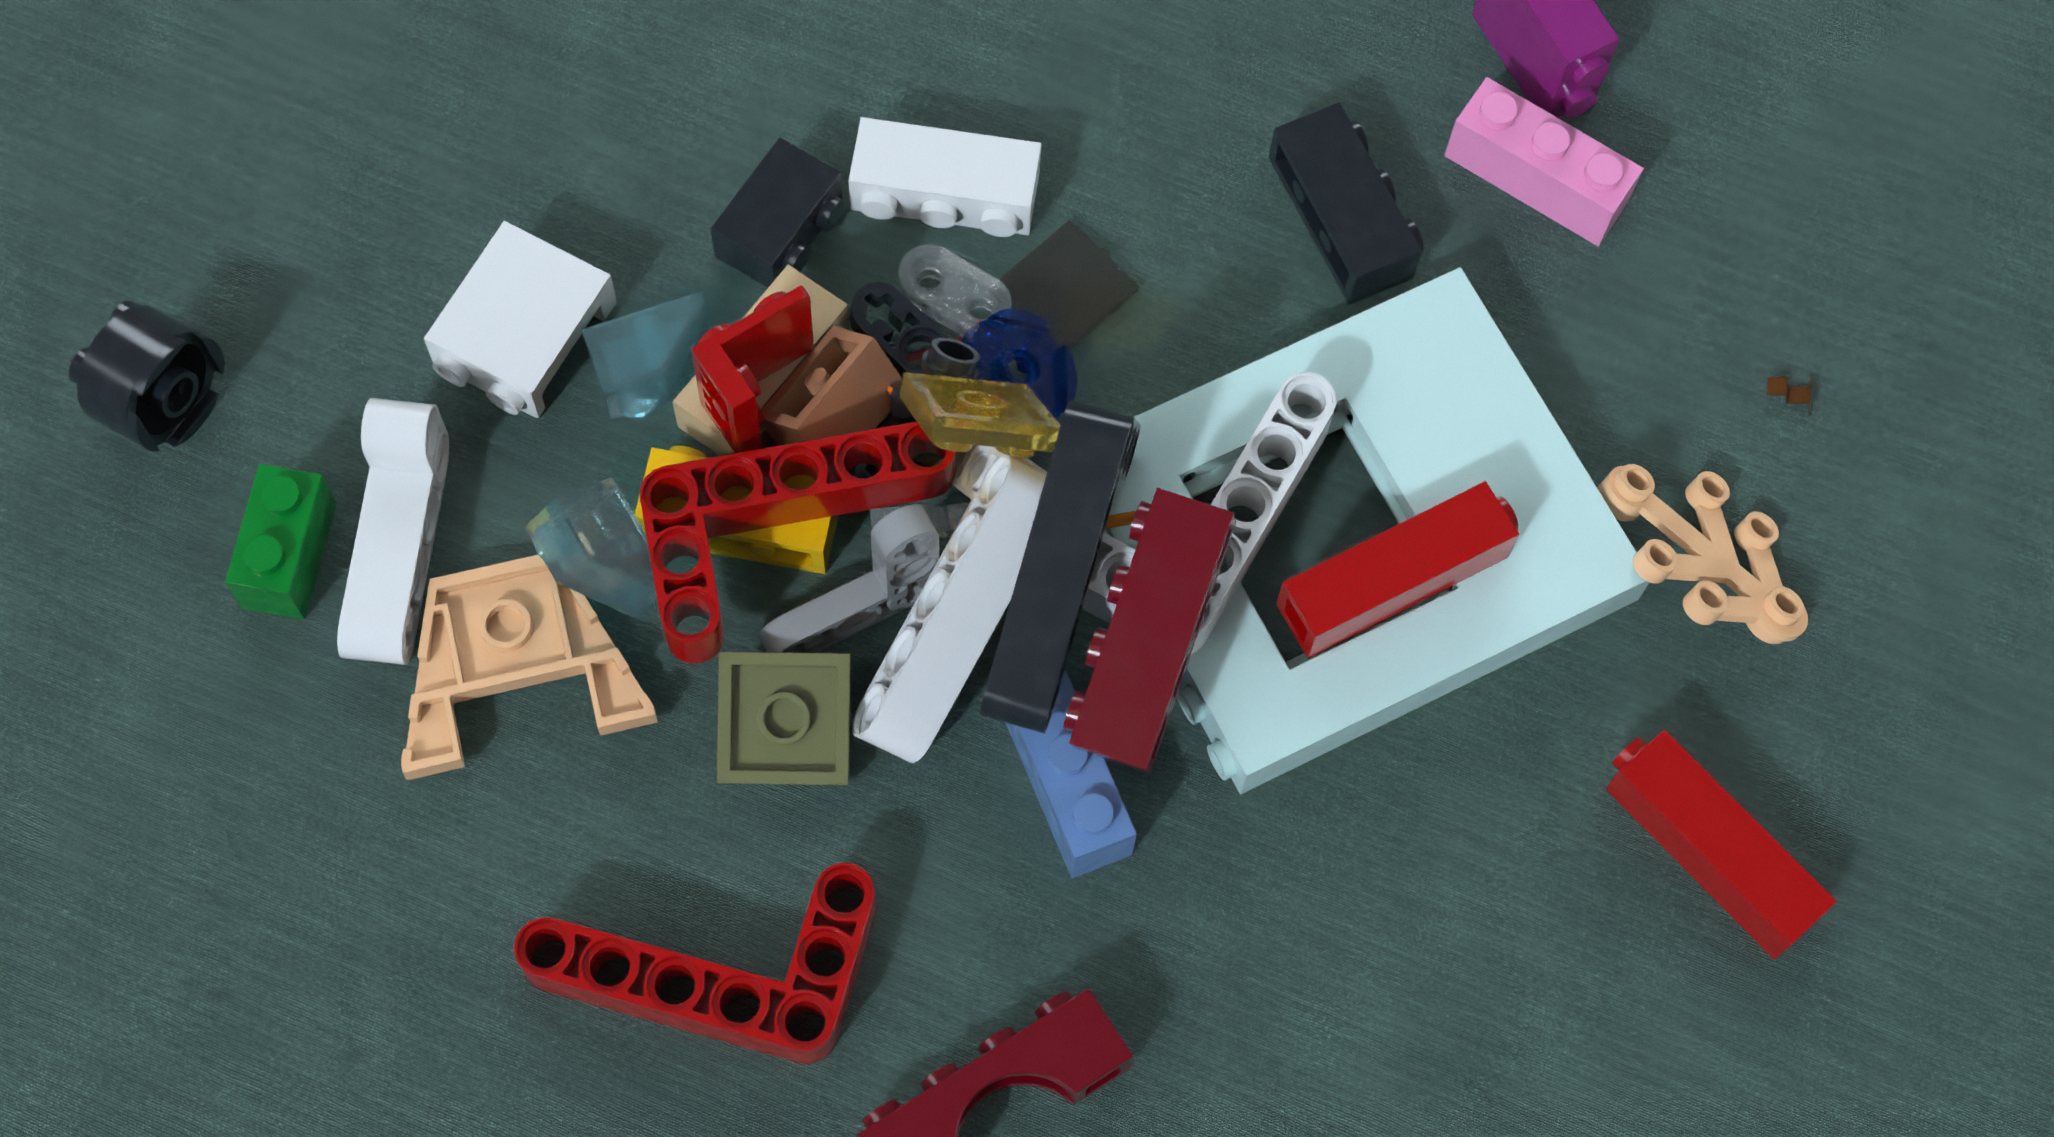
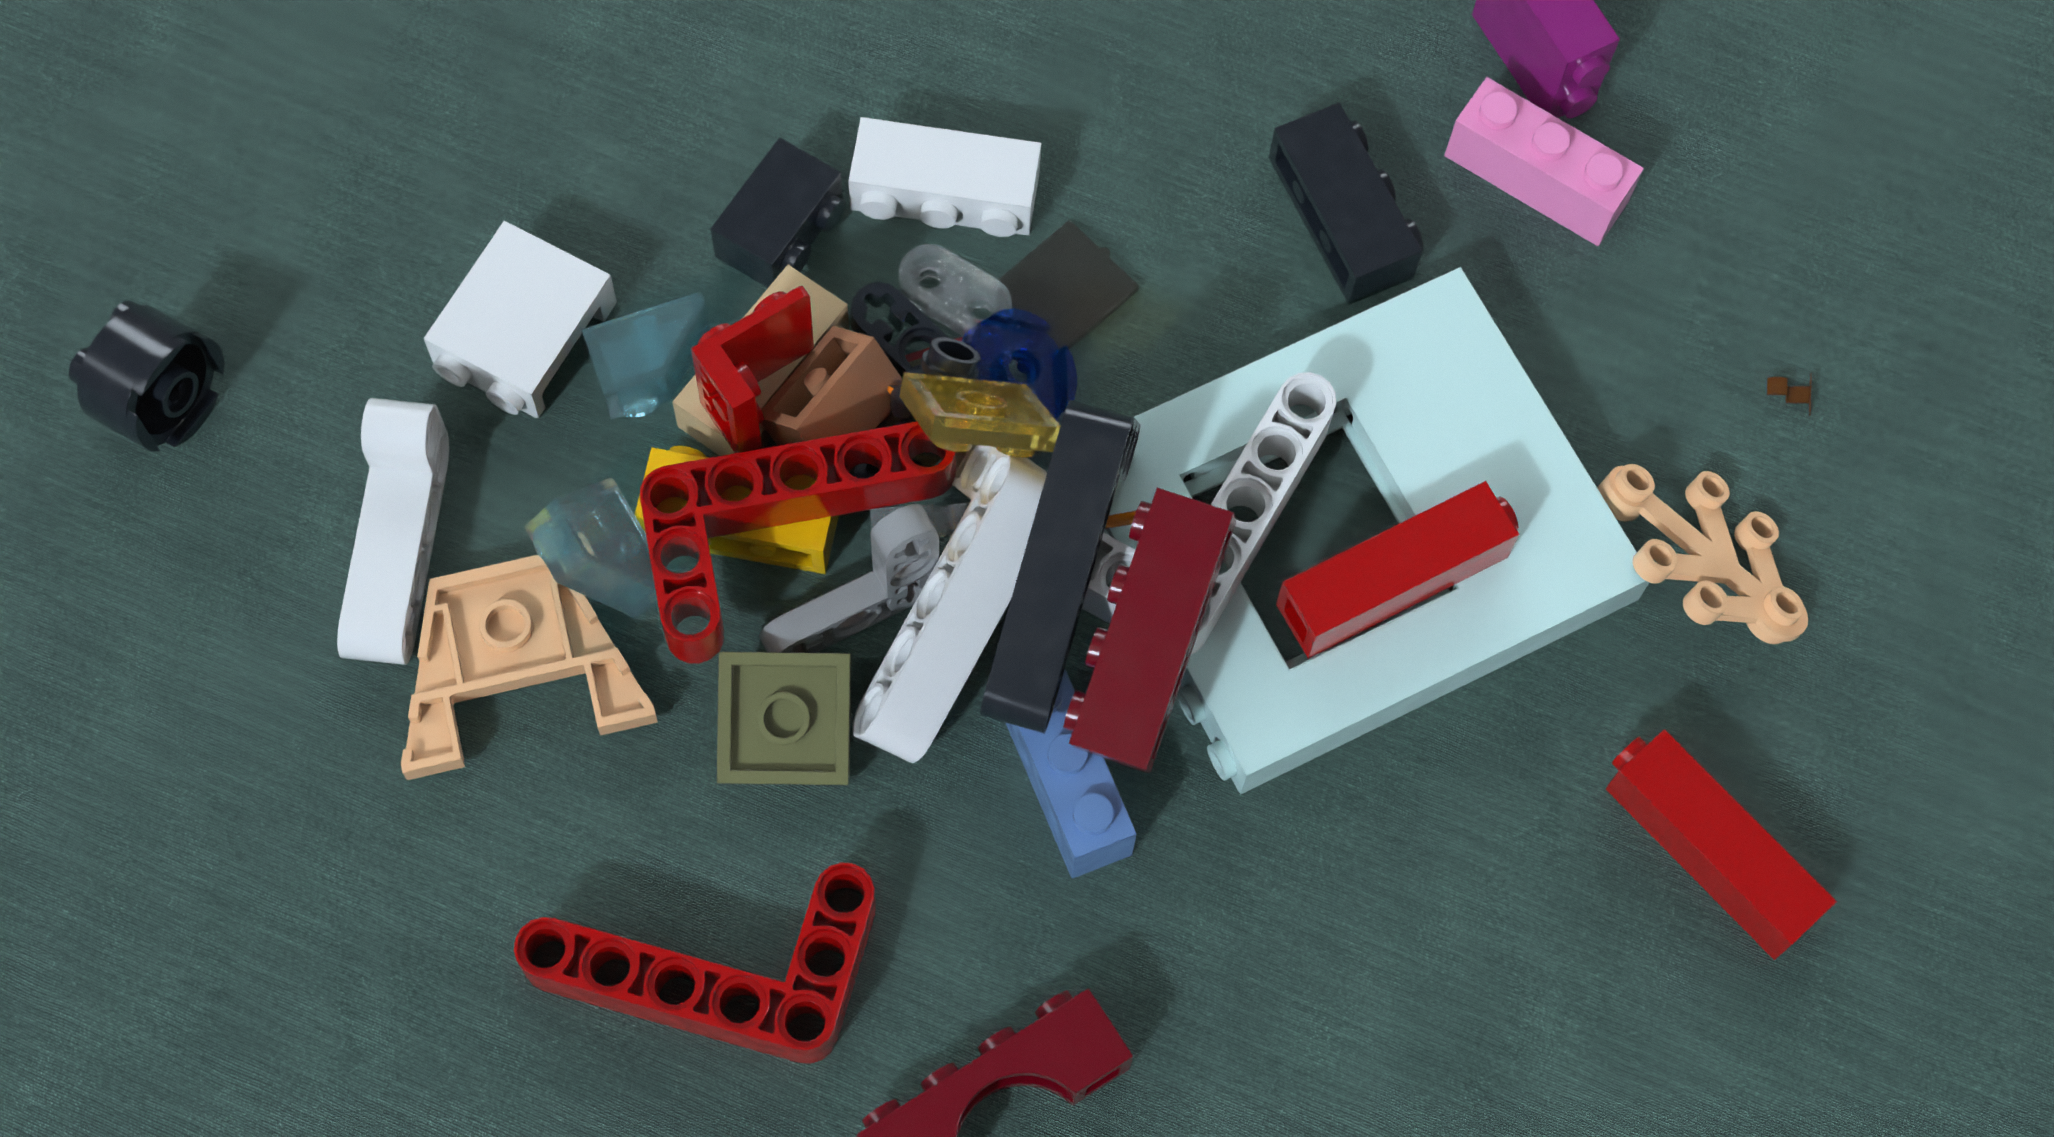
green brick [225,464,337,620] -> none

